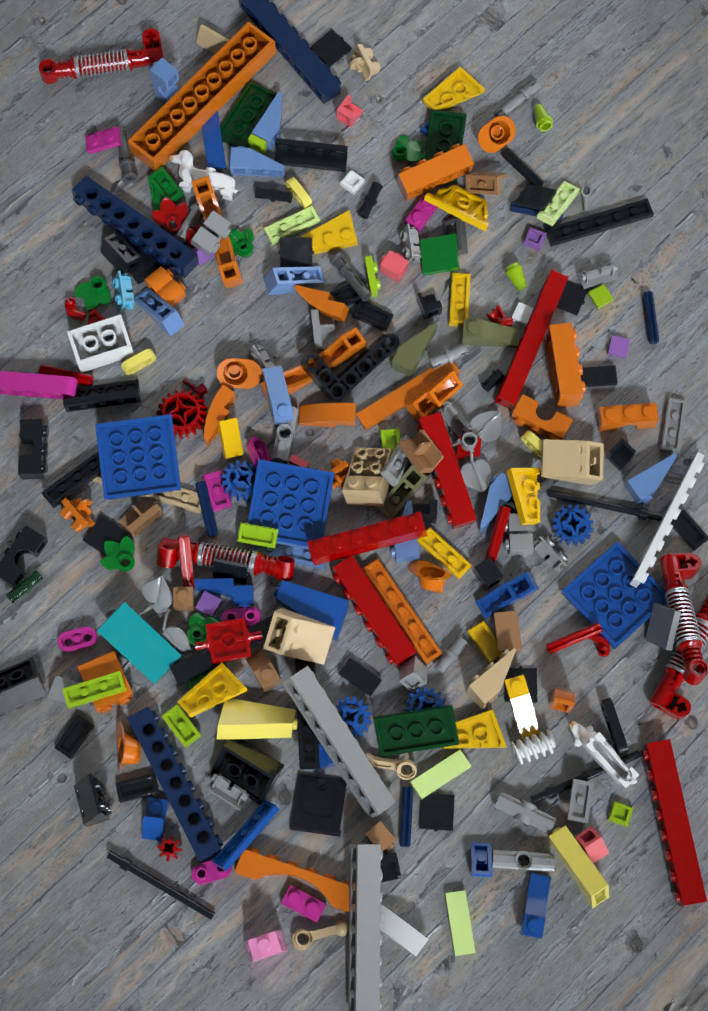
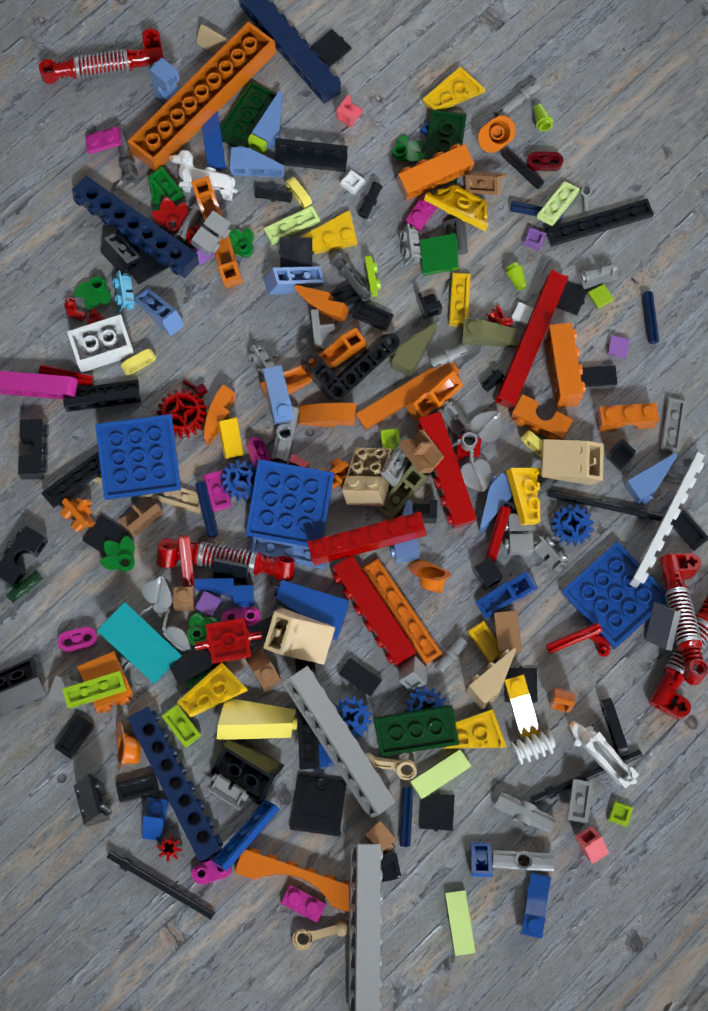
orange brick [144,266,186,307] -> none
orange piece [216,358,262,389] -> none
lime tile [237,522,279,548] -> none
bright pink torso [245,930,288,963] -> none
tan hips [349,44,381,81] -> none
coral brick [379,251,409,283] -> none
white slope [380,903,428,957] -> none
yellow tile [417,527,472,580] -> none
black piece [515,183,557,211] -> none
light yellow slope [549,825,609,909] -> none
red brick [642,739,707,907] -> none
none -> dark red plate [527,151,564,171]

